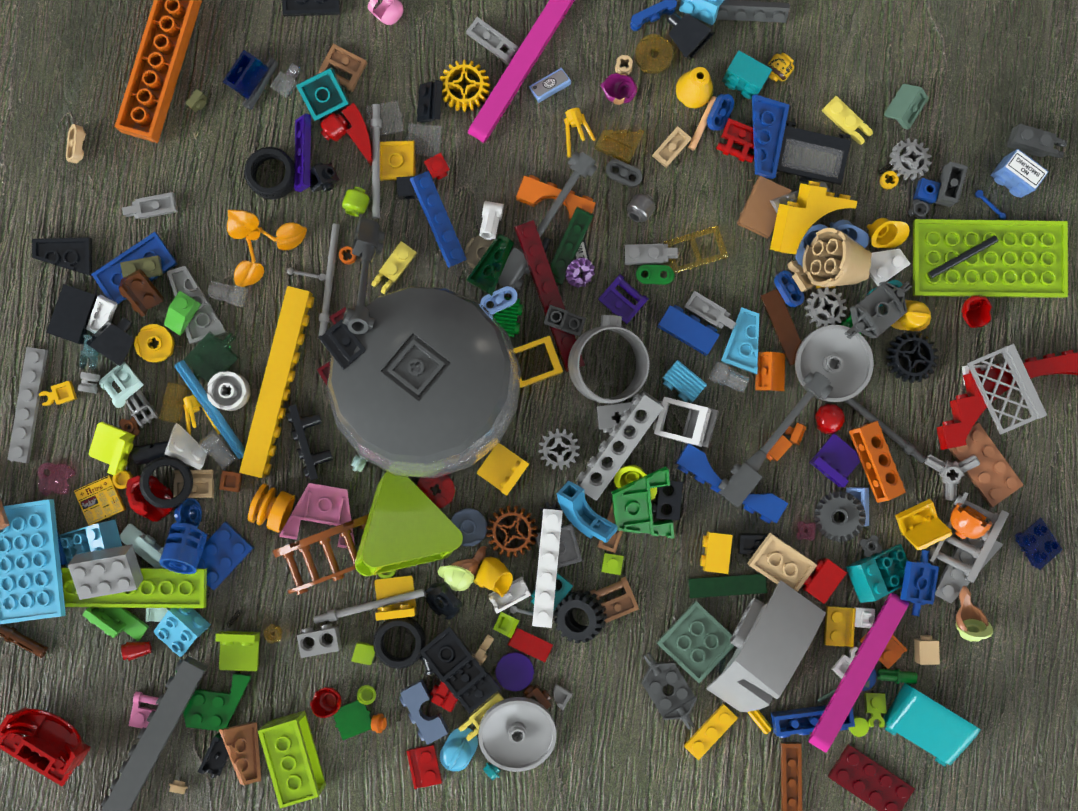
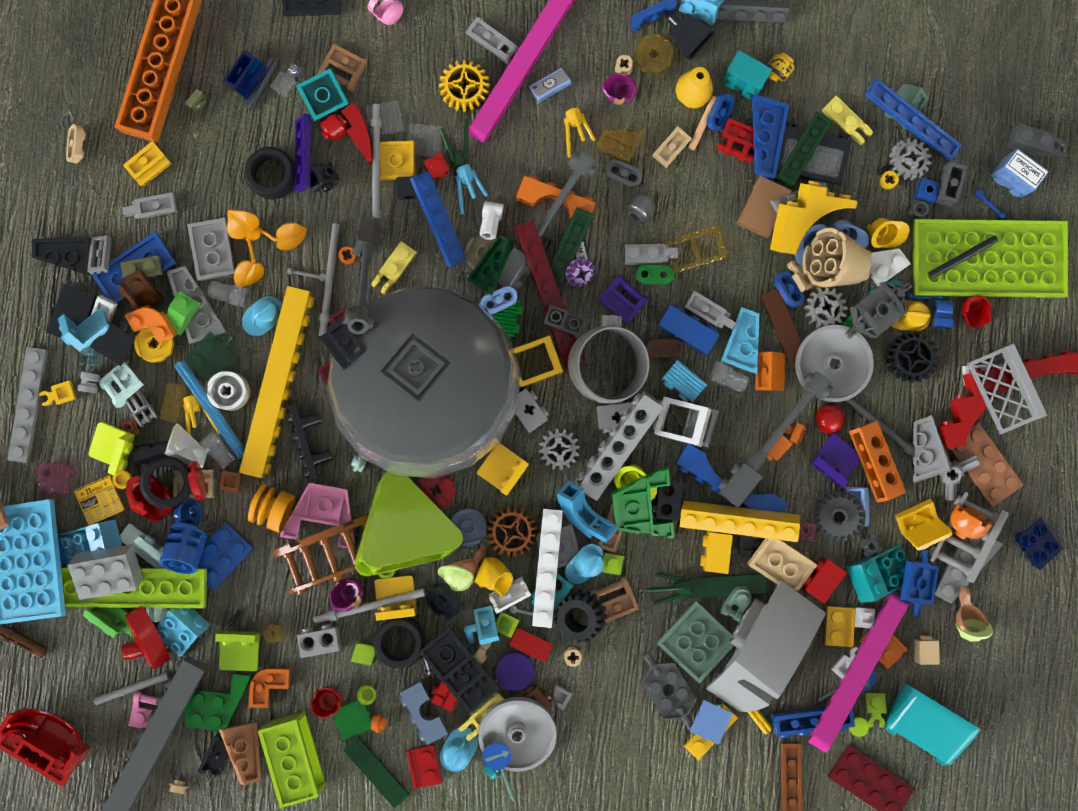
lime head [342,187,370,217] -> none
black plate [417,80,443,123] -> none
green axle [877,668,918,684] -> none
none -> medium azure bracket [58,308,110,352]
none -> light grey tile [87,235,112,274]
none -> light grey bar [94,672,170,705]
none -> yellow plate [123,141,172,188]
none -> orange plate [124,305,177,343]
none -> red slope [124,605,171,670]
none -> light grey plate [187,217,235,281]
none -> red tile [187,461,207,500]
none -> medium azure piece [242,296,282,336]
none -> orange plate [249,668,291,708]
none -> magenta hair [329,578,364,611]
none -> dark green tile [343,736,409,808]
none -> dark green plant [440,119,469,167]
none -> medium azure plant [455,164,488,215]
none -> medium azure plate [464,605,499,645]
none -> blue piece [482,742,515,801]
none -> light grey brick [513,389,549,434]
none -> tan bush [564,646,582,667]
none -> medium azure piece [565,544,604,584]
none -> reddish brown tile [646,339,684,358]
none -> dark green plant [646,573,692,605]
none -> yellow brick [680,501,801,542]
none -> medium blue piece [690,700,733,745]
none -> sand green plate [720,586,751,622]
none -> dark green tile [776,111,833,187]
none -> blue tile [864,78,962,161]
none -> blue hinge [906,294,946,301]
none -> light grey wing [913,415,952,483]
none -> blue leg [930,299,953,329]

